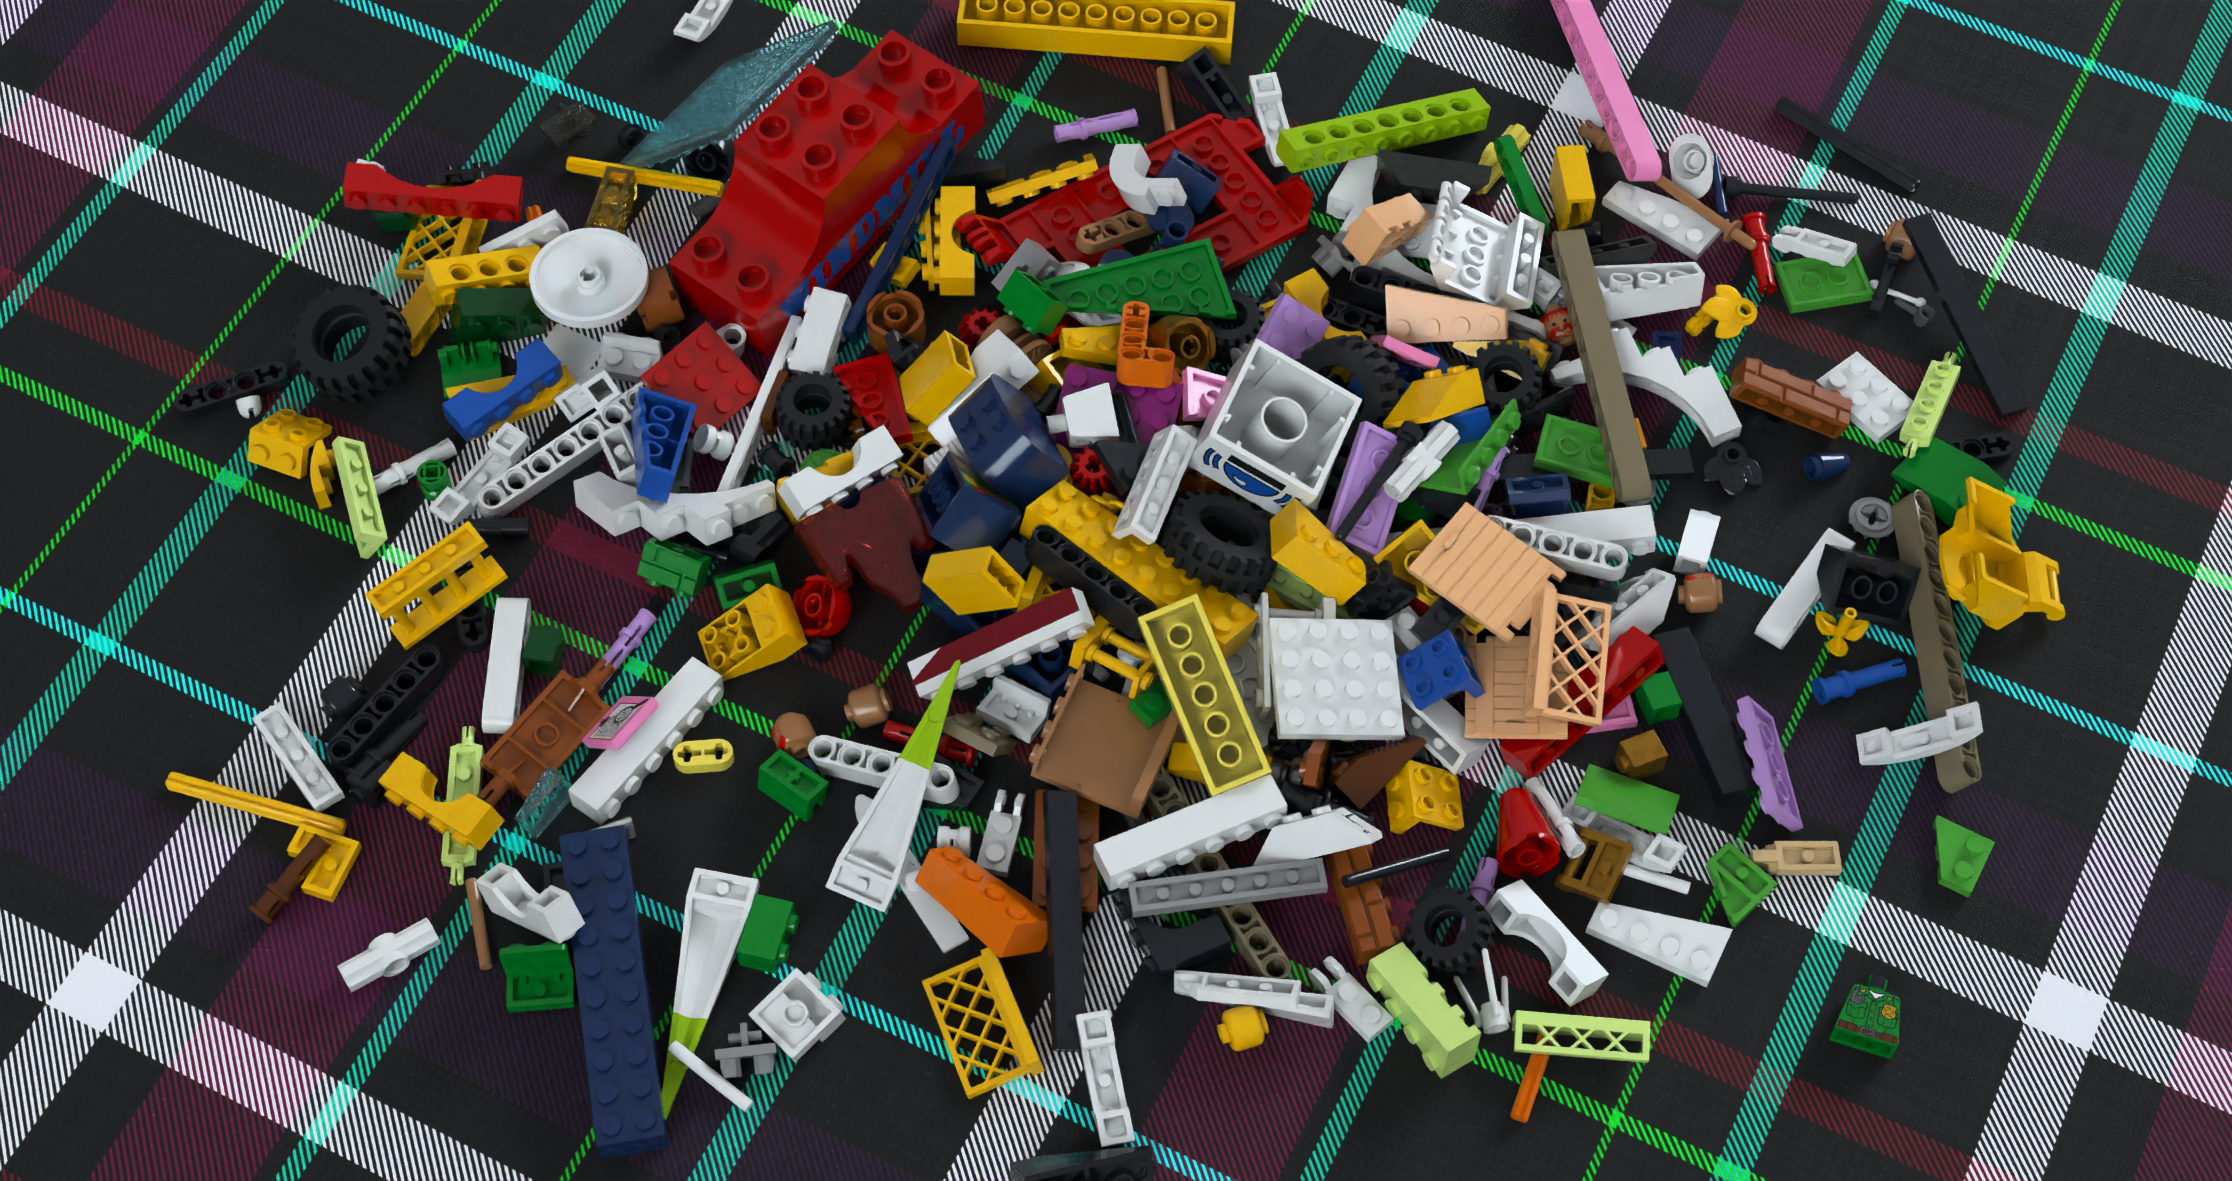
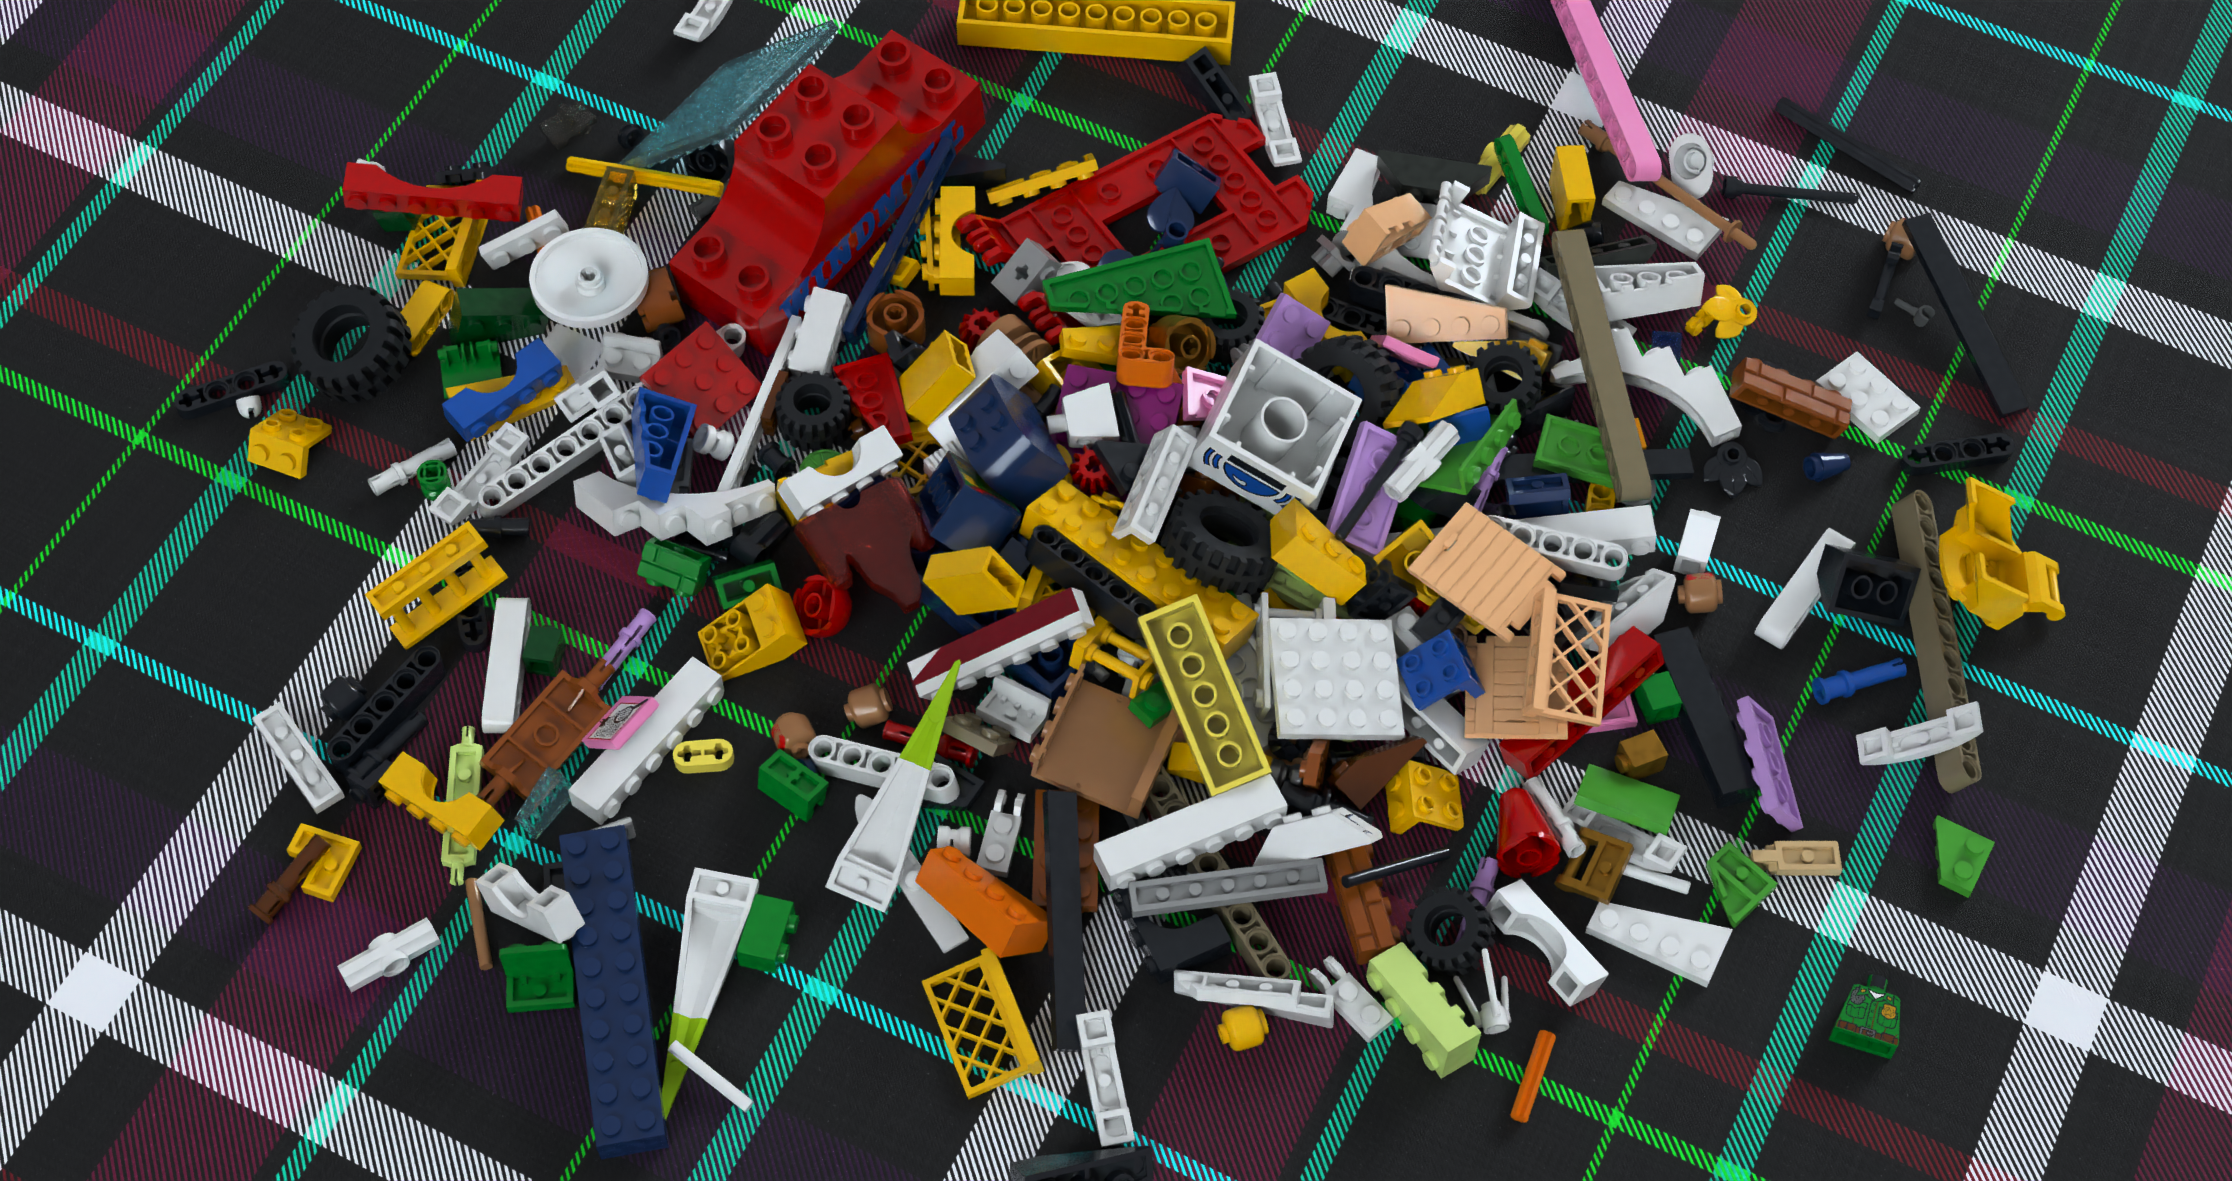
yellow axle [165,772,347,836] -> none
yellow slope [310,439,337,510] -> none
yellowish green fence [332,436,388,559] -> none
yellow brick [423,245,541,306] -> none
light grey hips [715,1022,778,1079] -> none
white plate [748,967,846,1062] -> none
black plate [804,636,833,664] -> none
green brick [997,269,1069,336] -> none
lavender pin [1053,108,1138,143] -> none
medium nougat beam [1075,209,1155,254] -> none
white arch [1109,144,1187,215] -> none
medium nougat bar [1156,66,1176,135] -> none
lime brick [1276,88,1491,174] -> none
yellowish green fence [1512,1010,1650,1063] -> none
medium nougat head [1539,304,1576,348] -> none
dark blue bar [1712,154,1729,219] -> none
red pin [1741,212,1777,295] -> none
white hinge [1771,225,1857,267] -> none
bright green tile [1773,251,1874,314] -> none
yellow plant [1815,607,1869,657] -> none
light grey gear [1848,497,1895,541] -> none
white hinge [1869,280,1926,308] -> none
green slope [1890,436,2007,528] -> none
yellowish green plate [1899,352,1961,458] -> none

